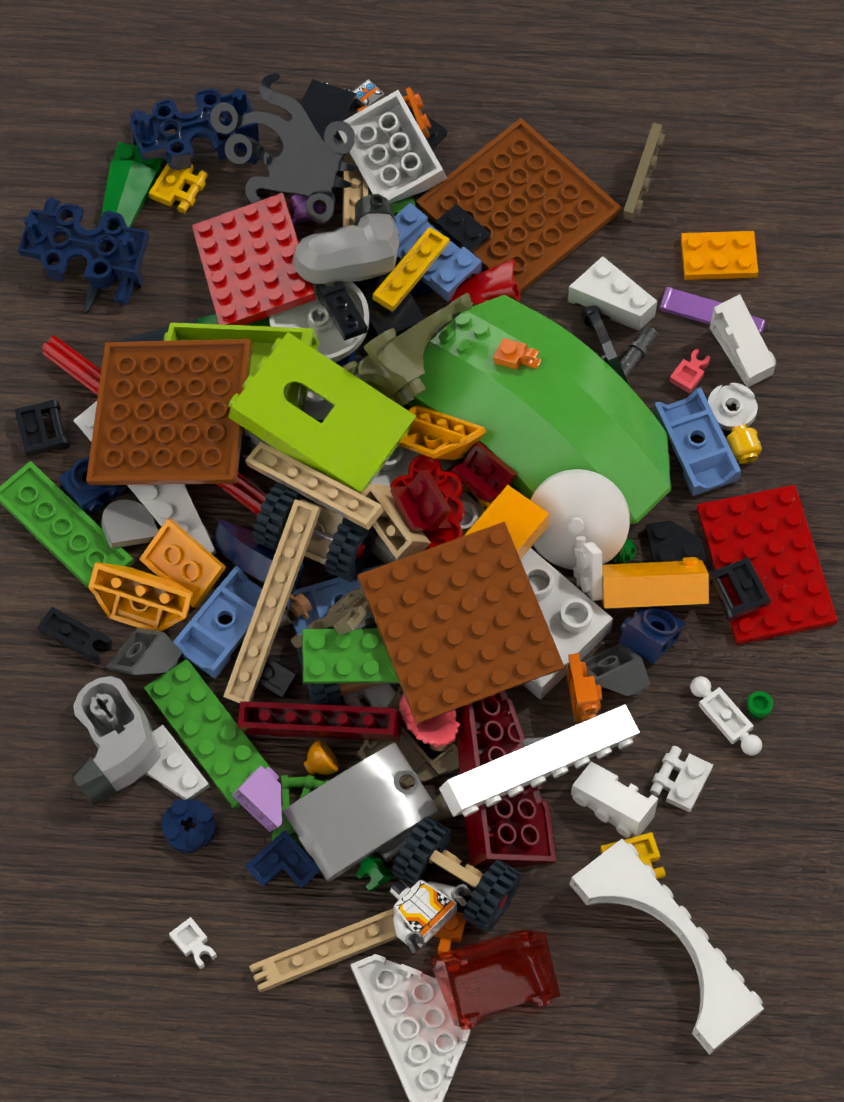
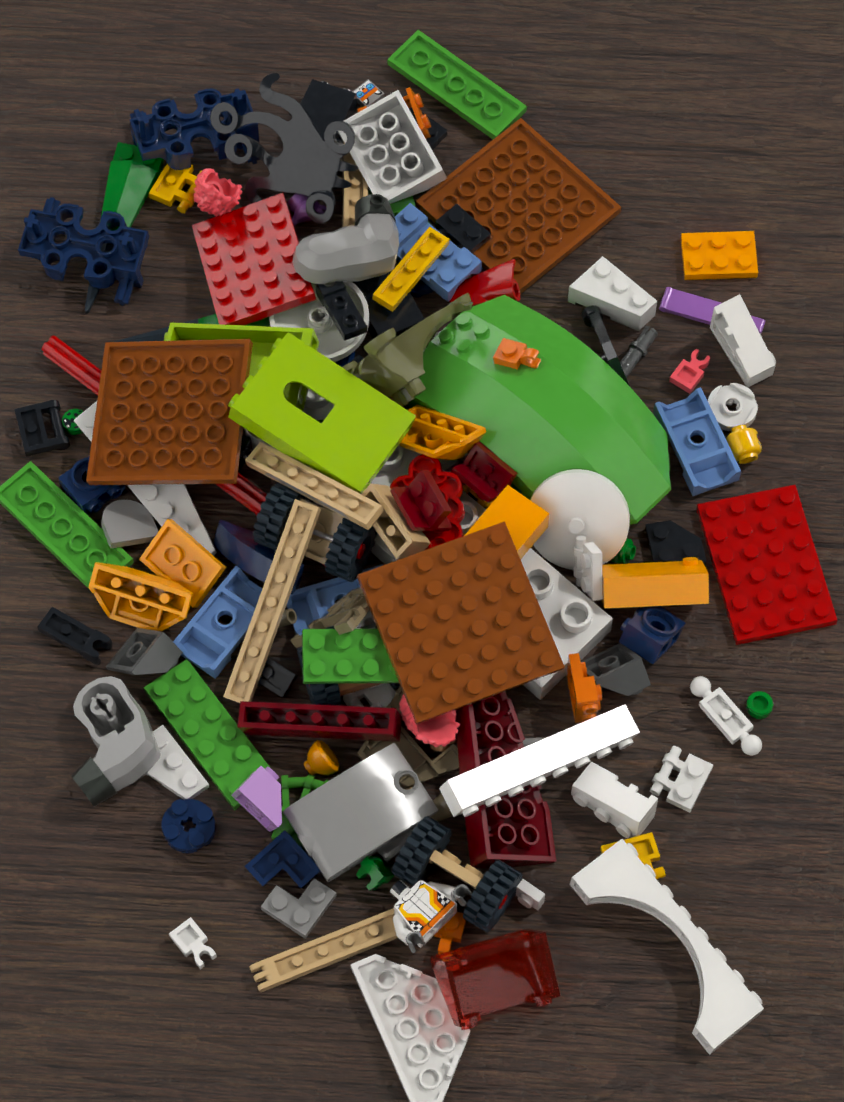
medium nougat plate [289,593,312,620] -> none
dark tan wing [624,123,665,221] -> none
black plate [708,558,771,622] -> none
none -> green tile [62,409,84,435]
none -> coral piece [194,168,242,216]
none -> light grey plate [261,878,337,939]
none -> bright green plate [387,30,527,139]
none -> white plate [516,879,545,911]

